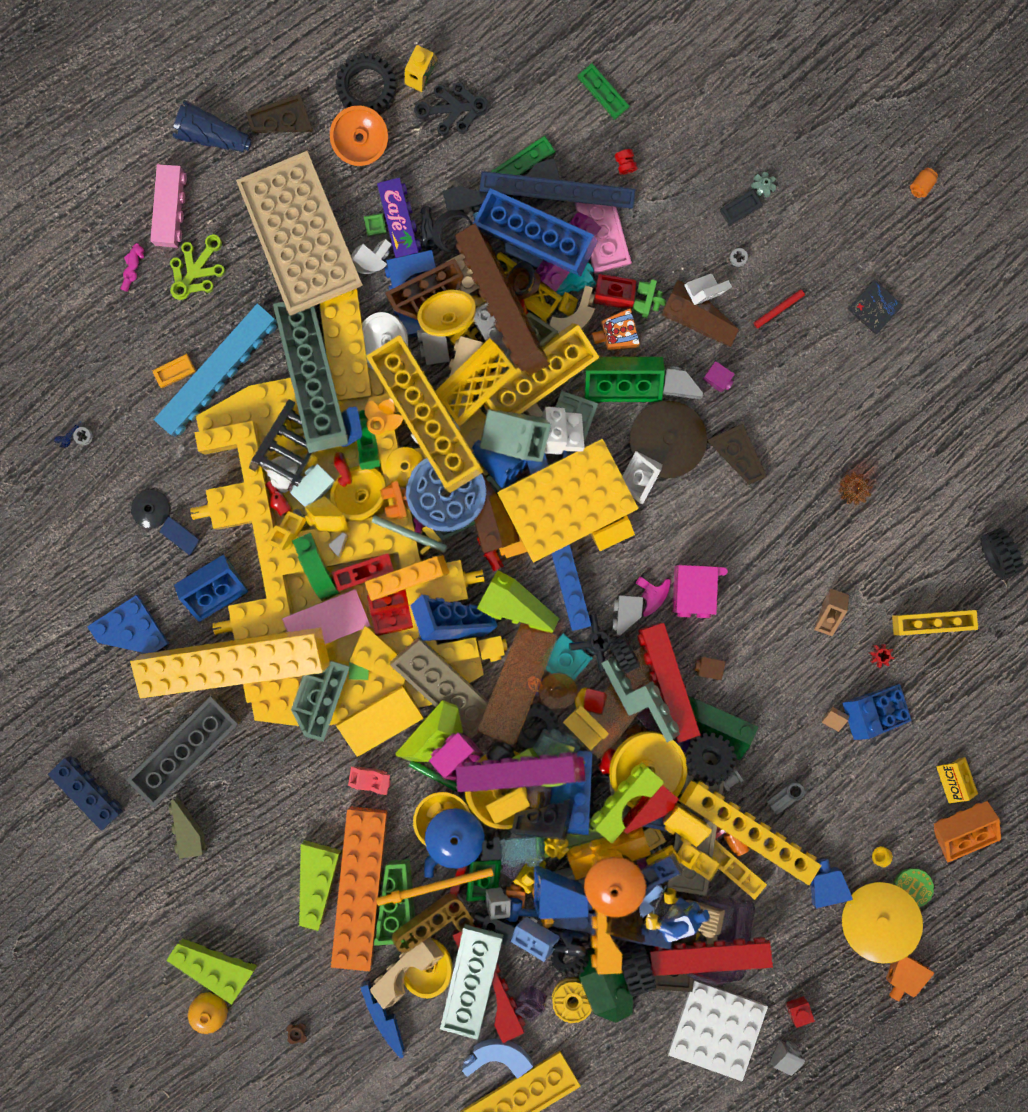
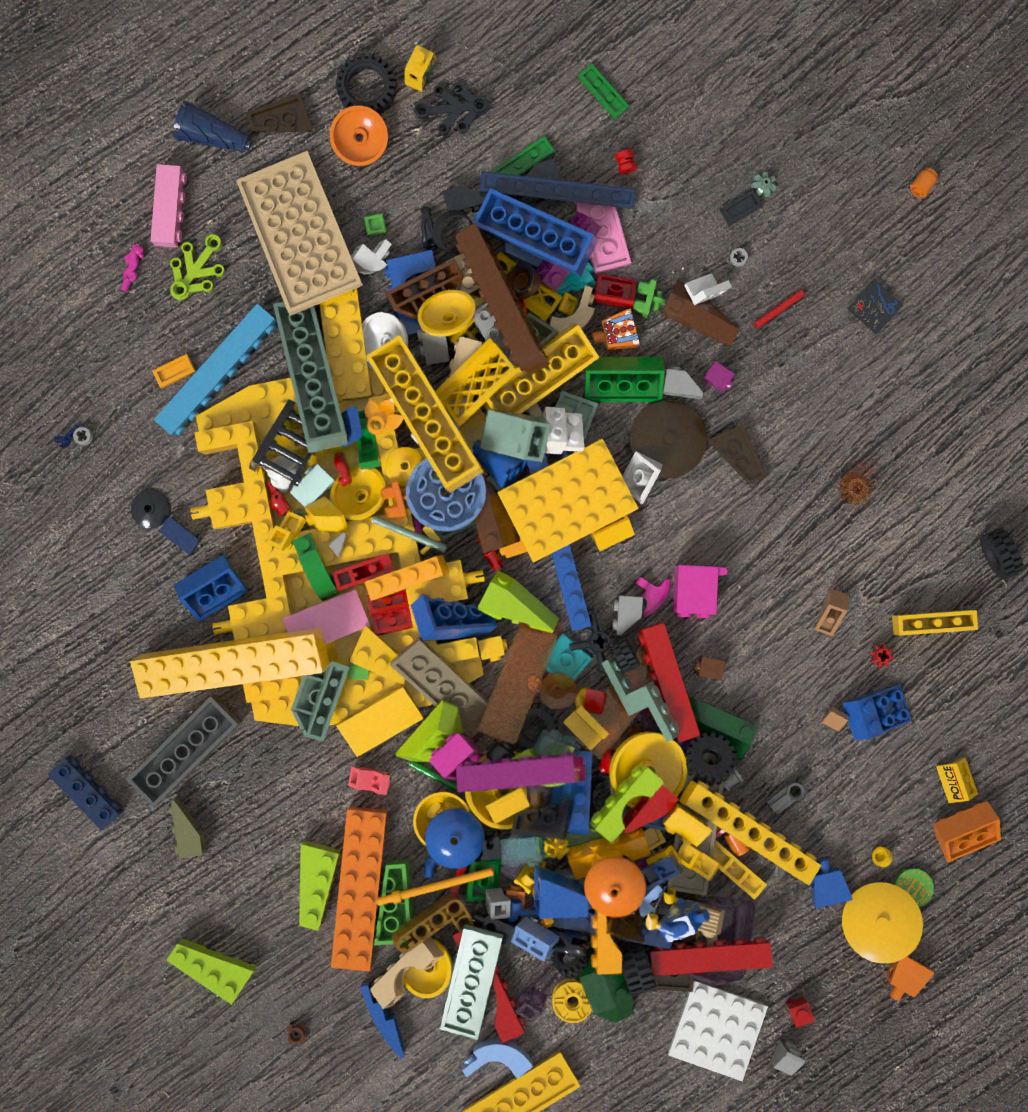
blue plate [87,595,169,653] -> none
light orange cylinder [188,992,228,1034] -> none
dark purple brick [377,177,422,258] -> none

